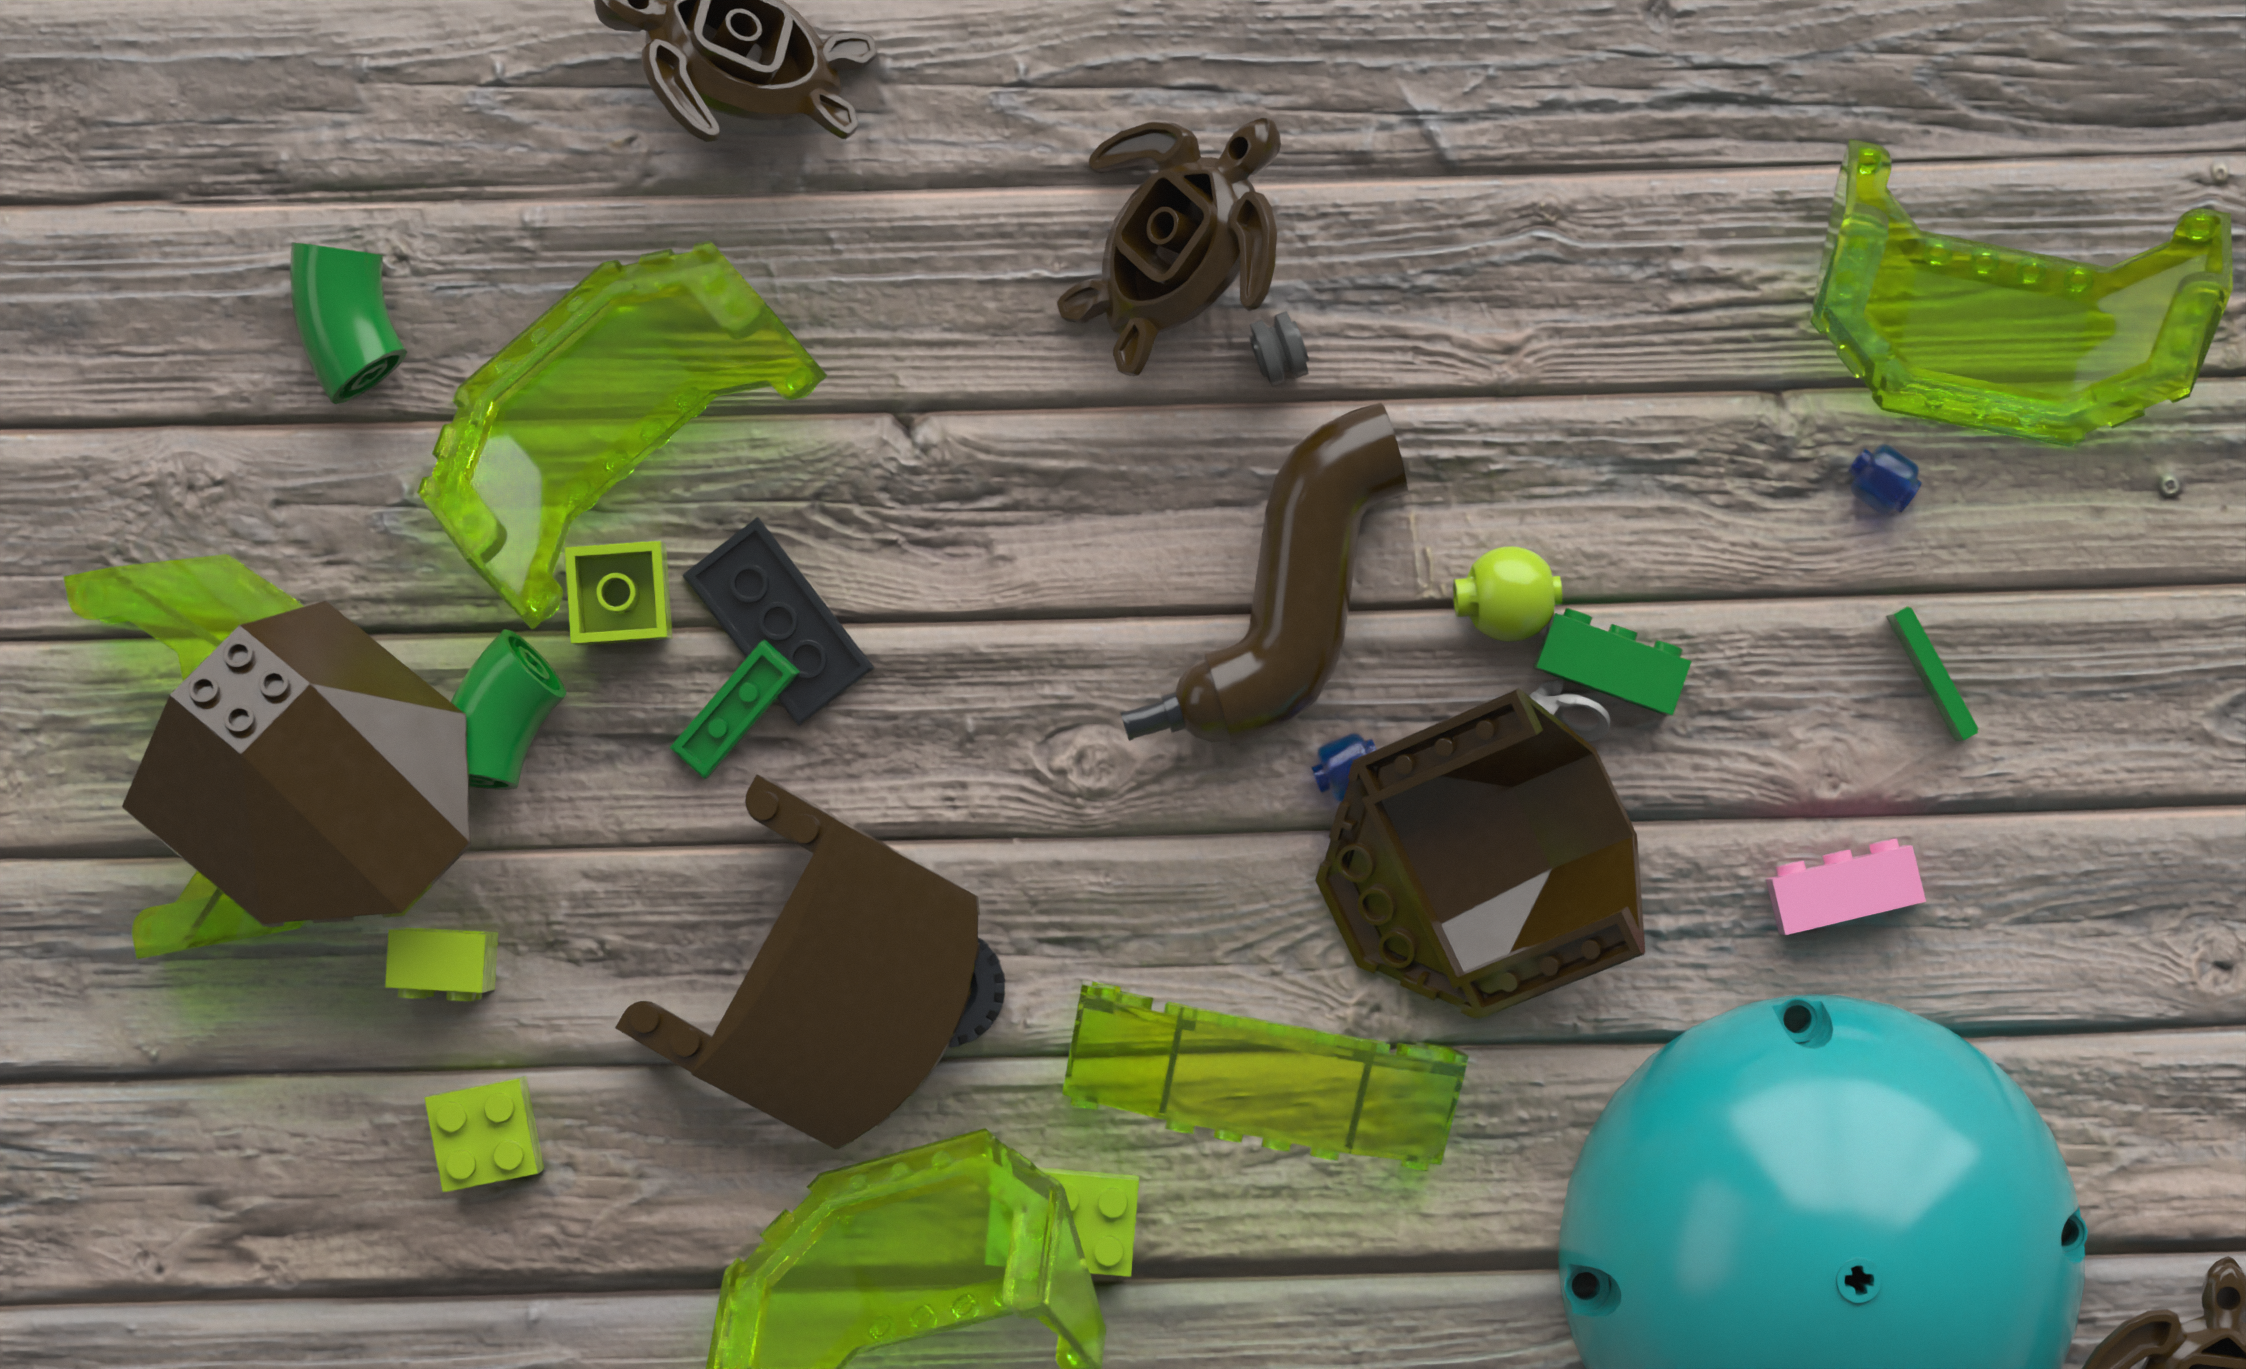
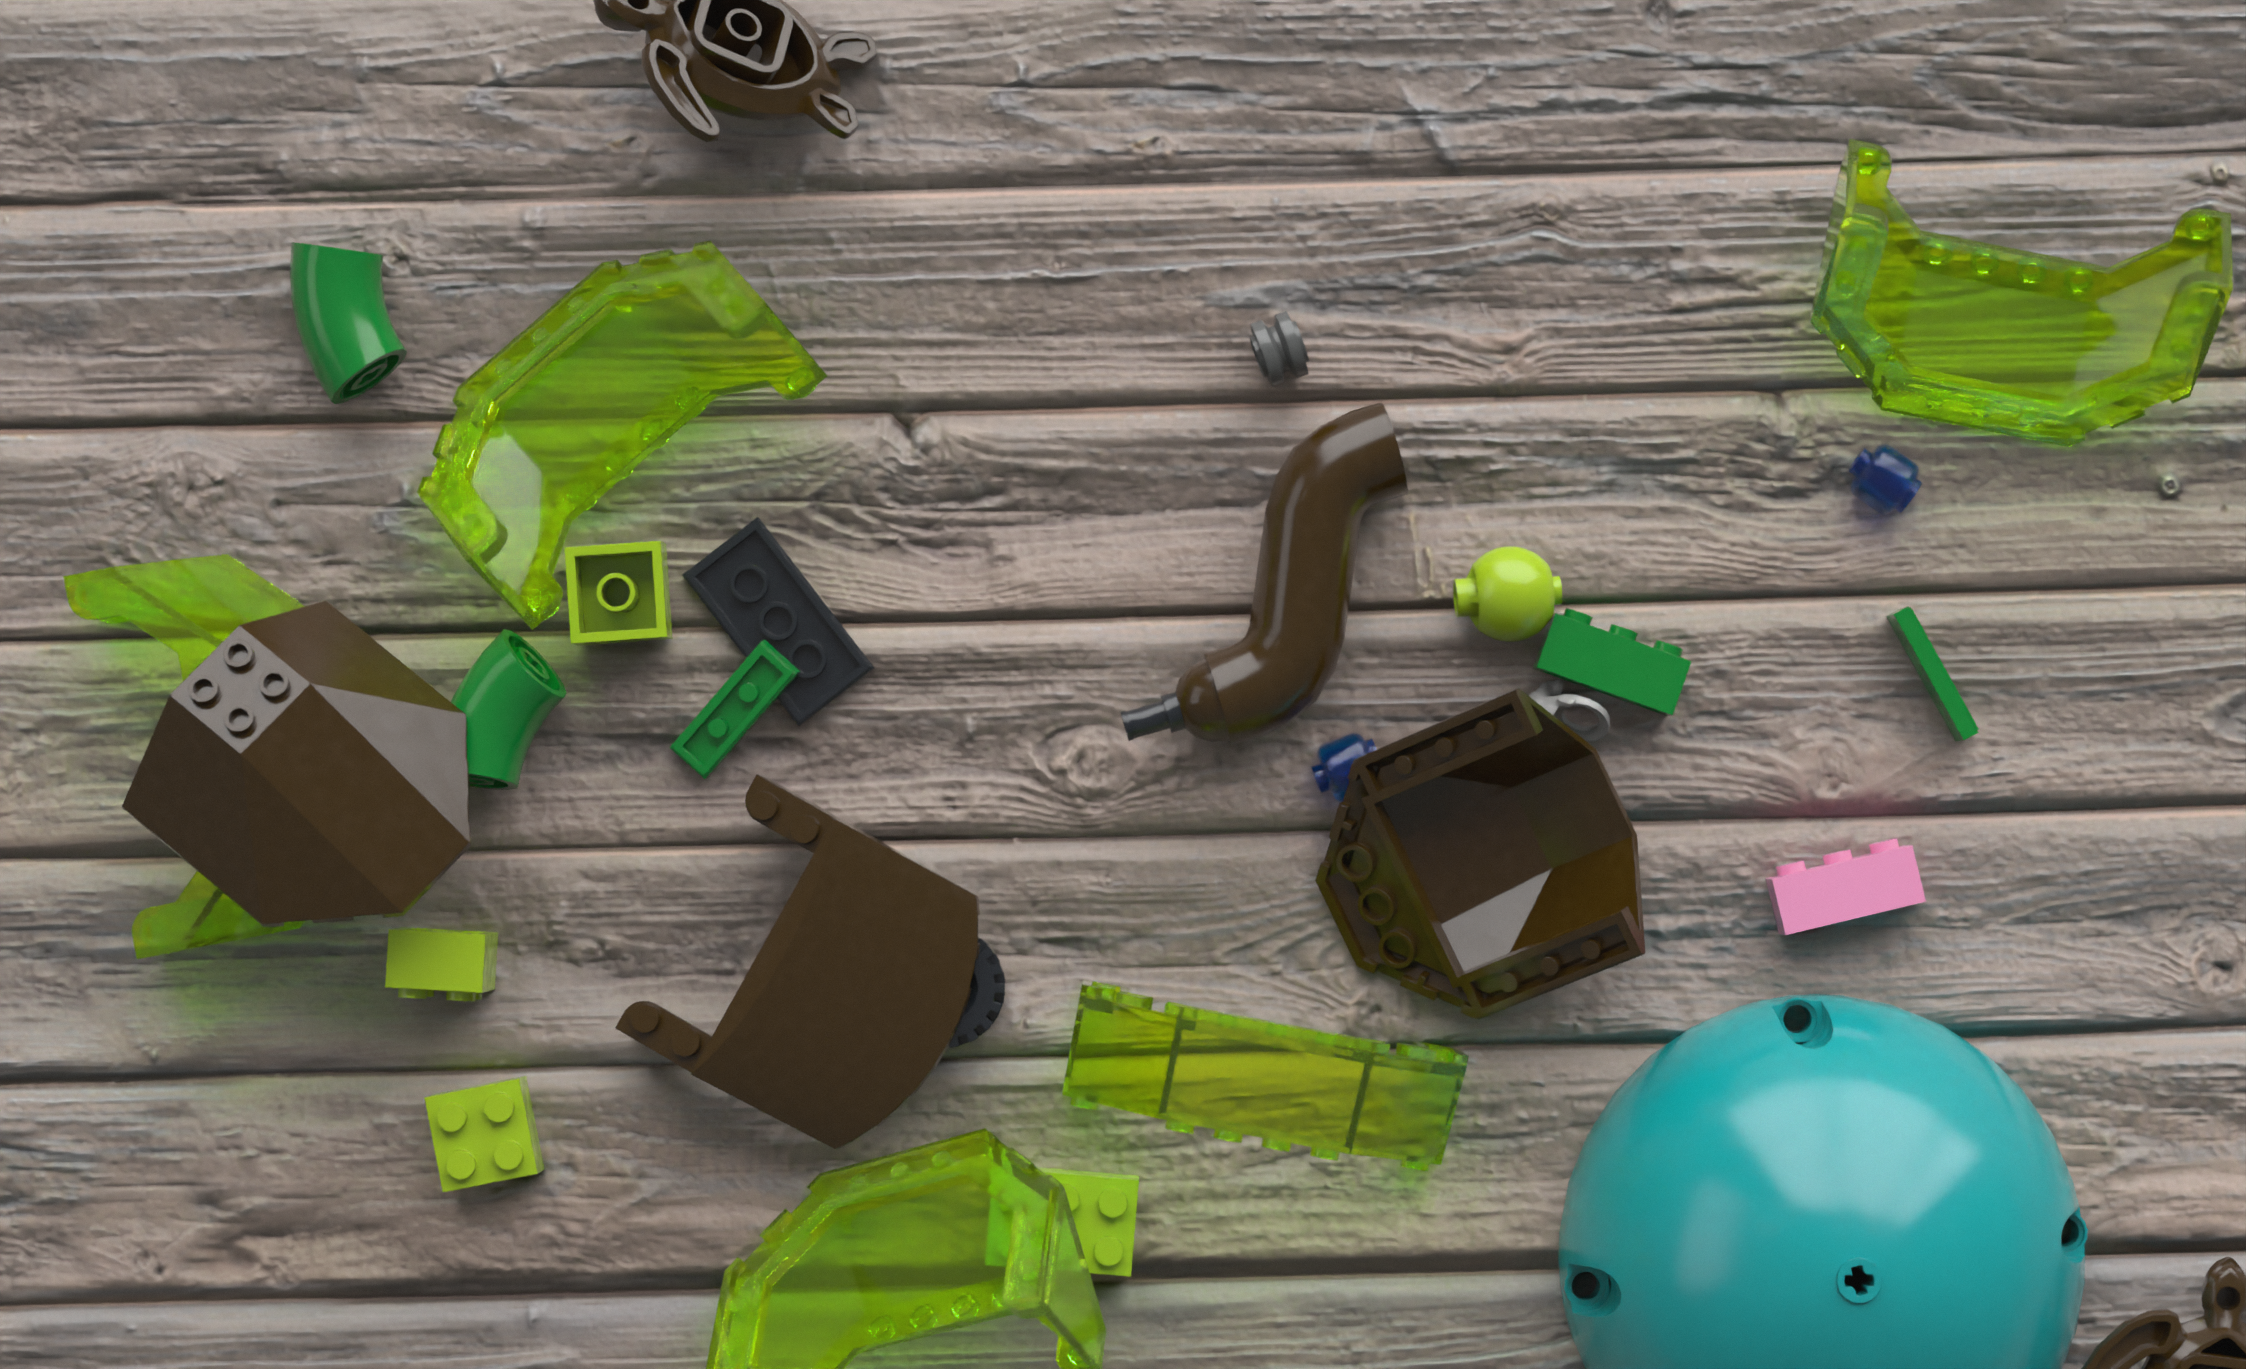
dark brown animal [1057,118,1281,376] -> none

